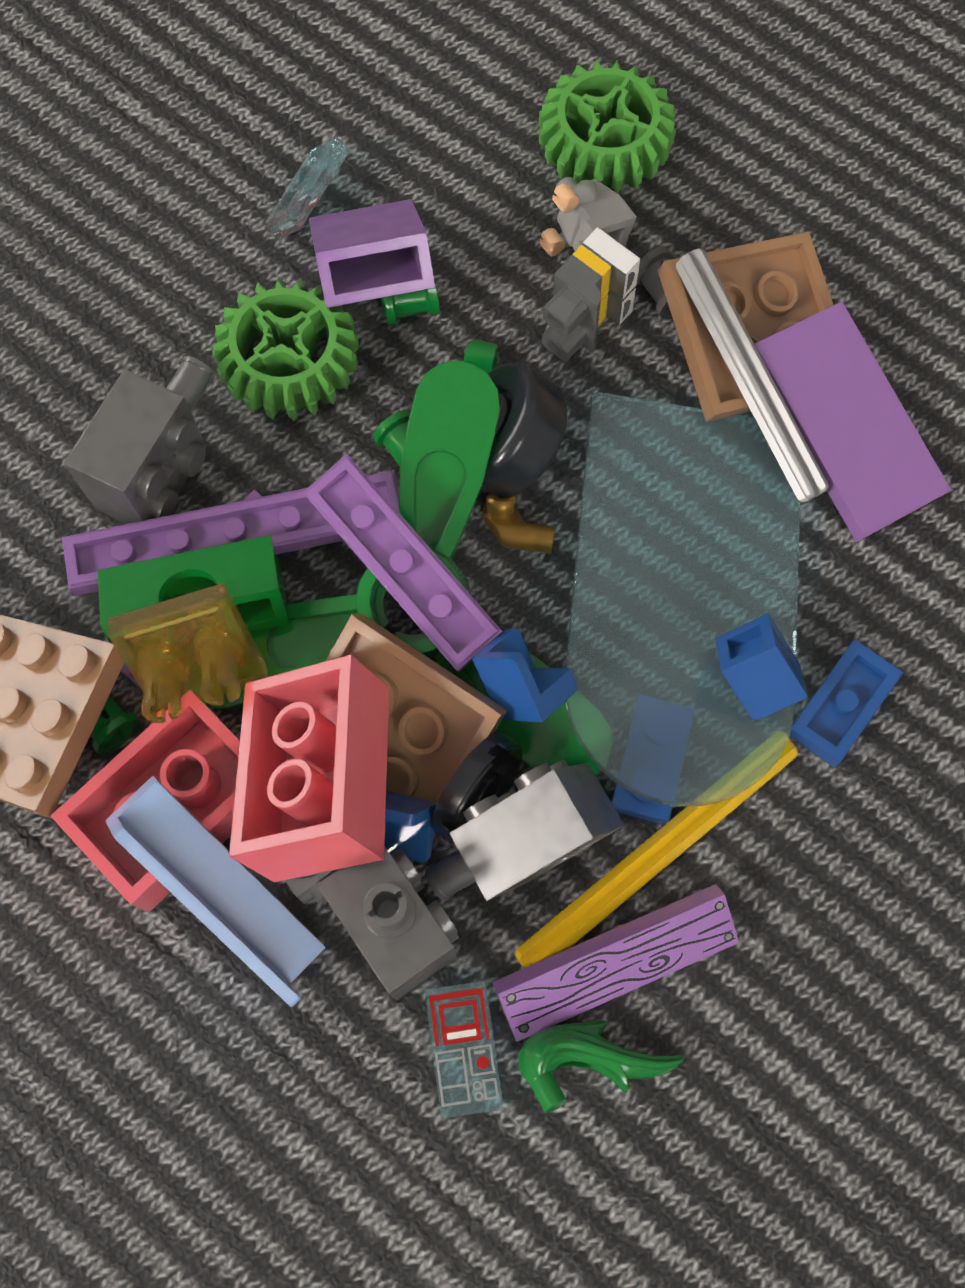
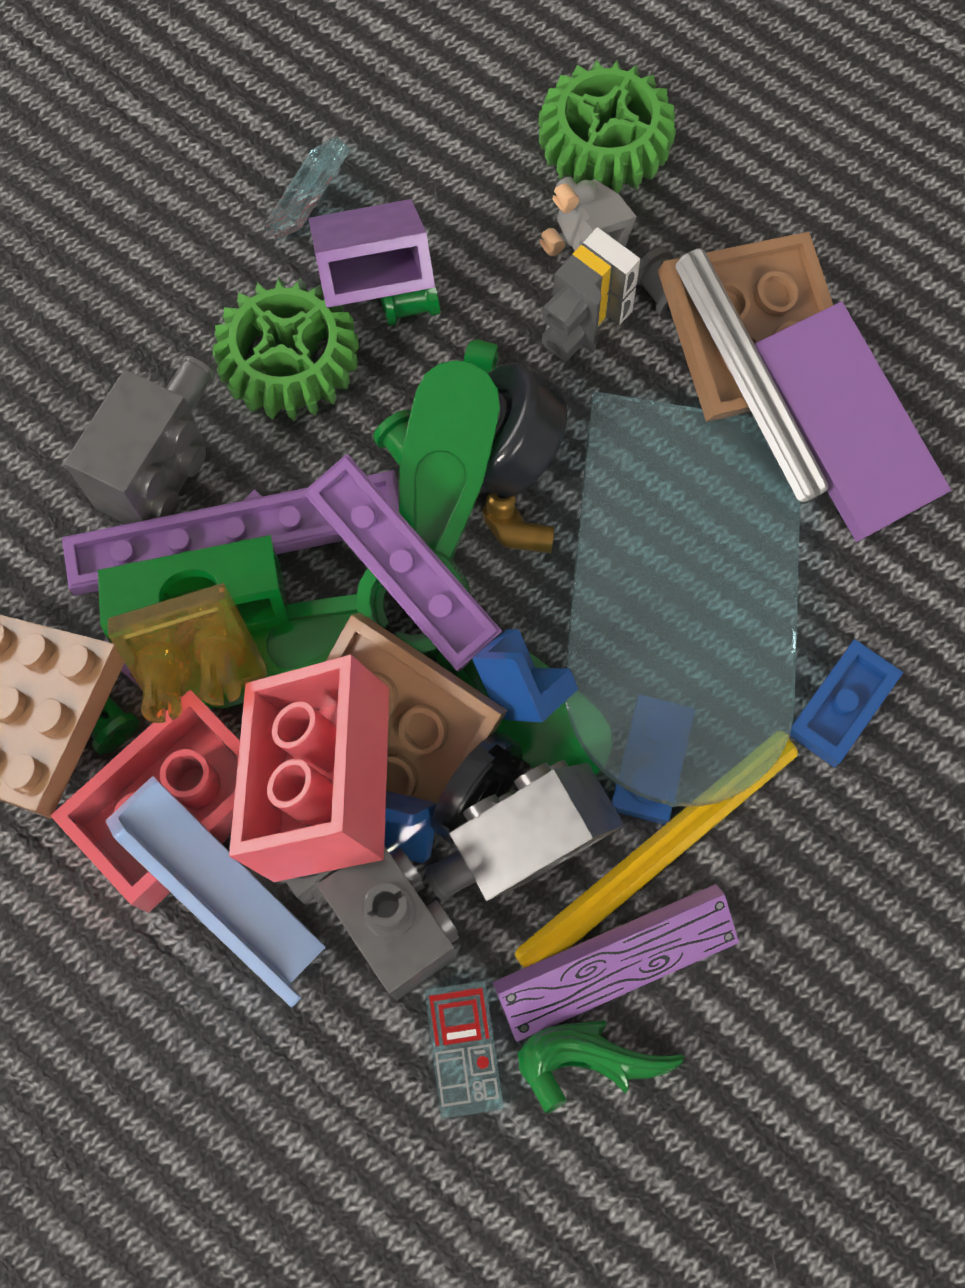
blue panel [715,613,808,720] -> none

